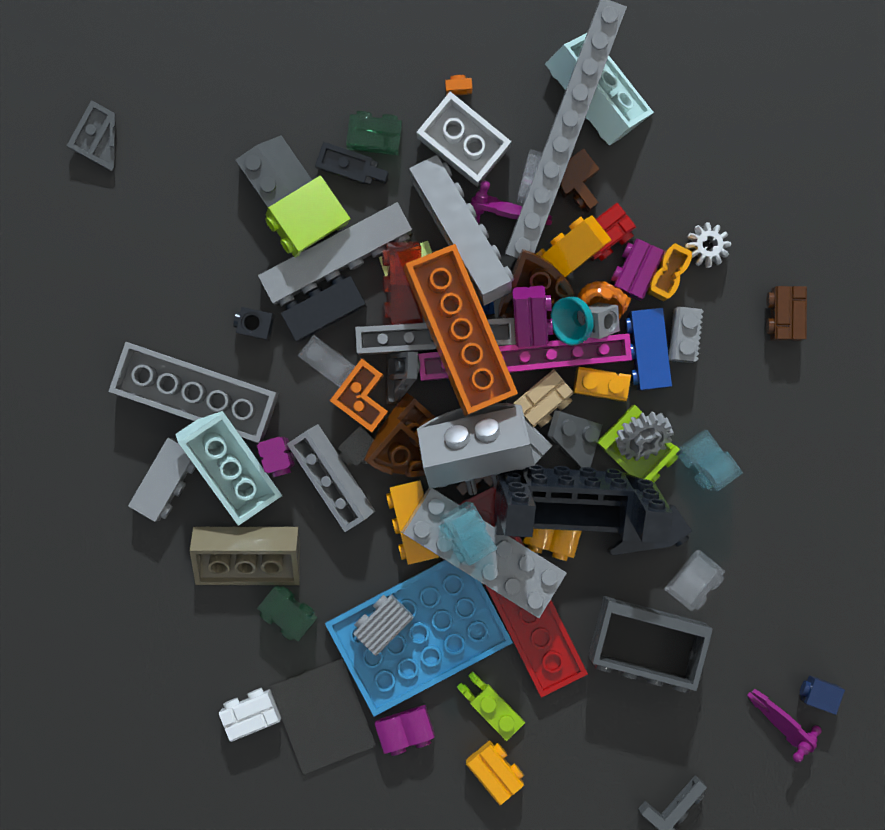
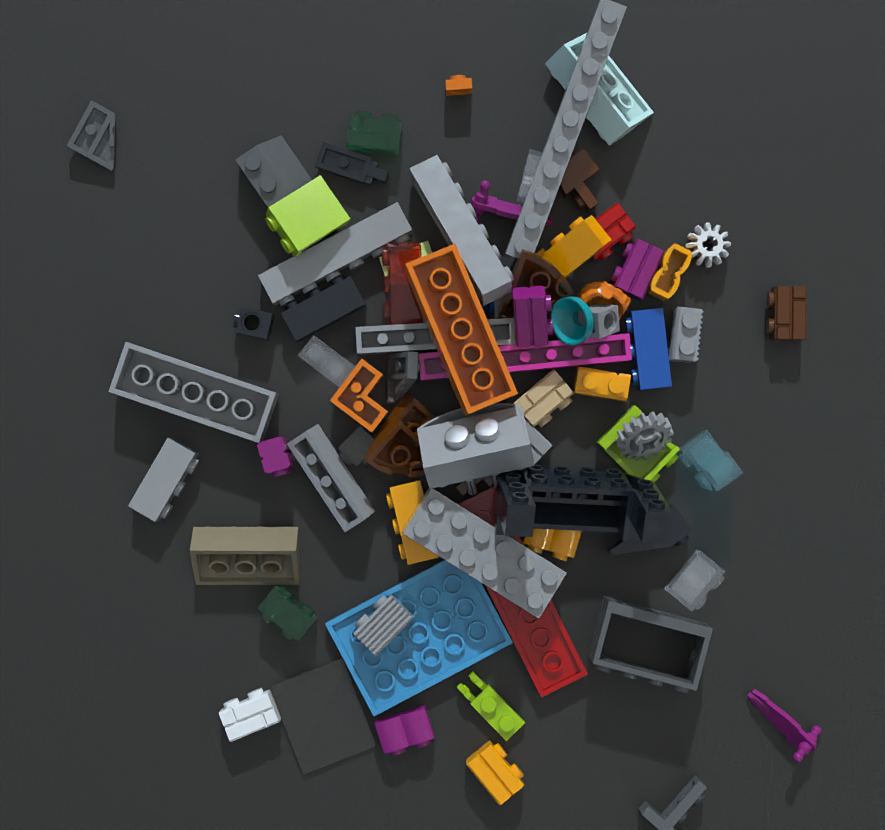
light aqua slope [175,411,282,526] -> none
white brick [417,92,512,187] -> none
clear light blue brick [438,501,497,566] -> none
dark grey wing [548,410,603,470] -> none
dark blue brick [800,675,845,715] -> none

